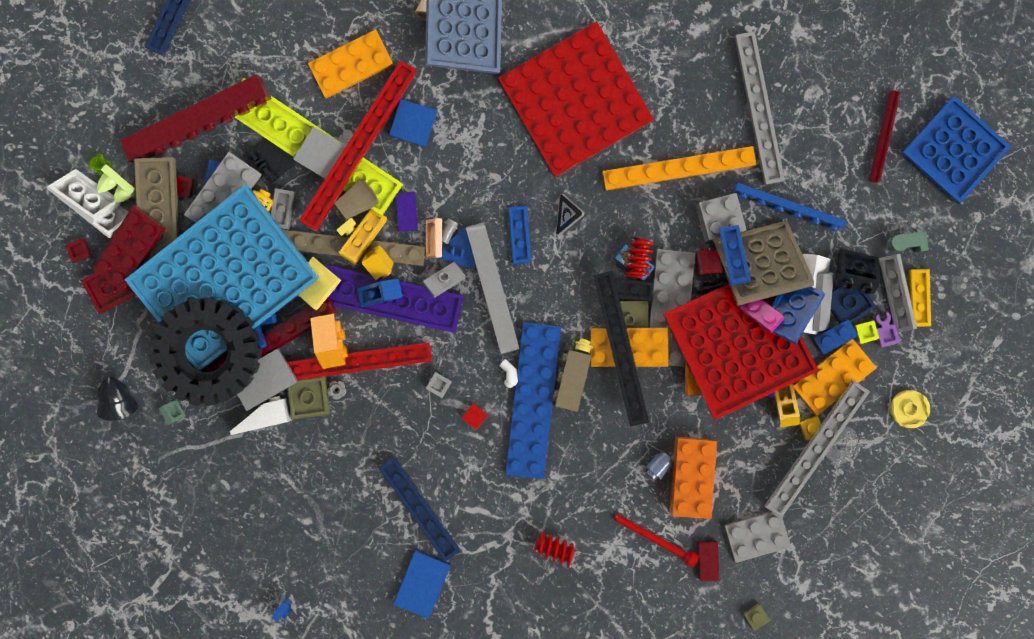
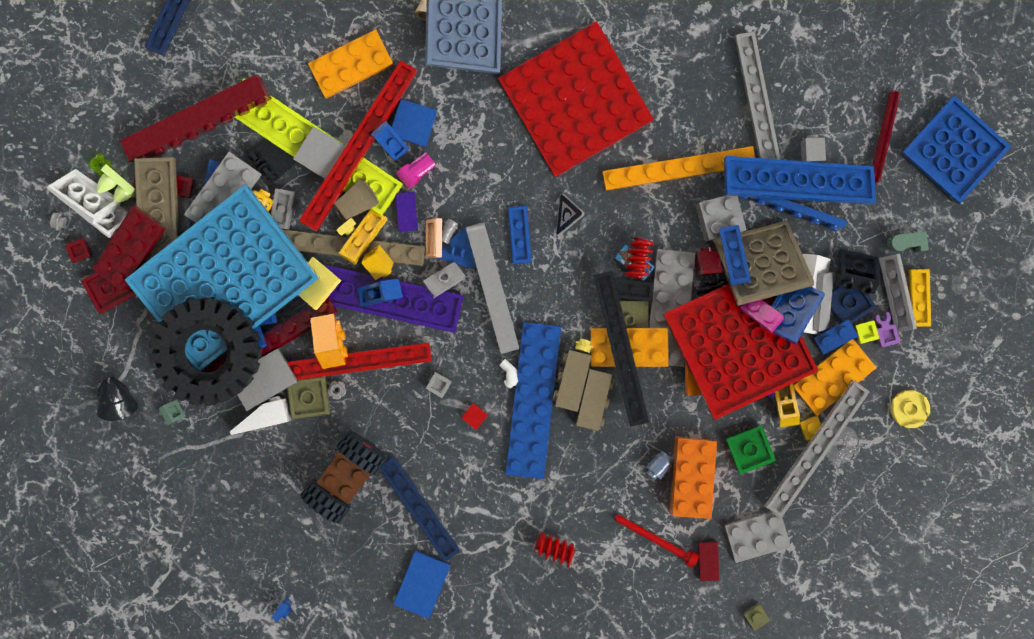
none -> light grey plate [50,212,67,231]
none -> black plate [300,430,387,524]
none -> blue plate [371,121,409,161]
none -> dark pink piece [396,152,436,189]
none -> dark tan brick [575,369,614,431]
none -> blue plate [724,156,876,205]
none -> green plate [725,425,776,475]
none -> light grey brick [801,135,826,163]

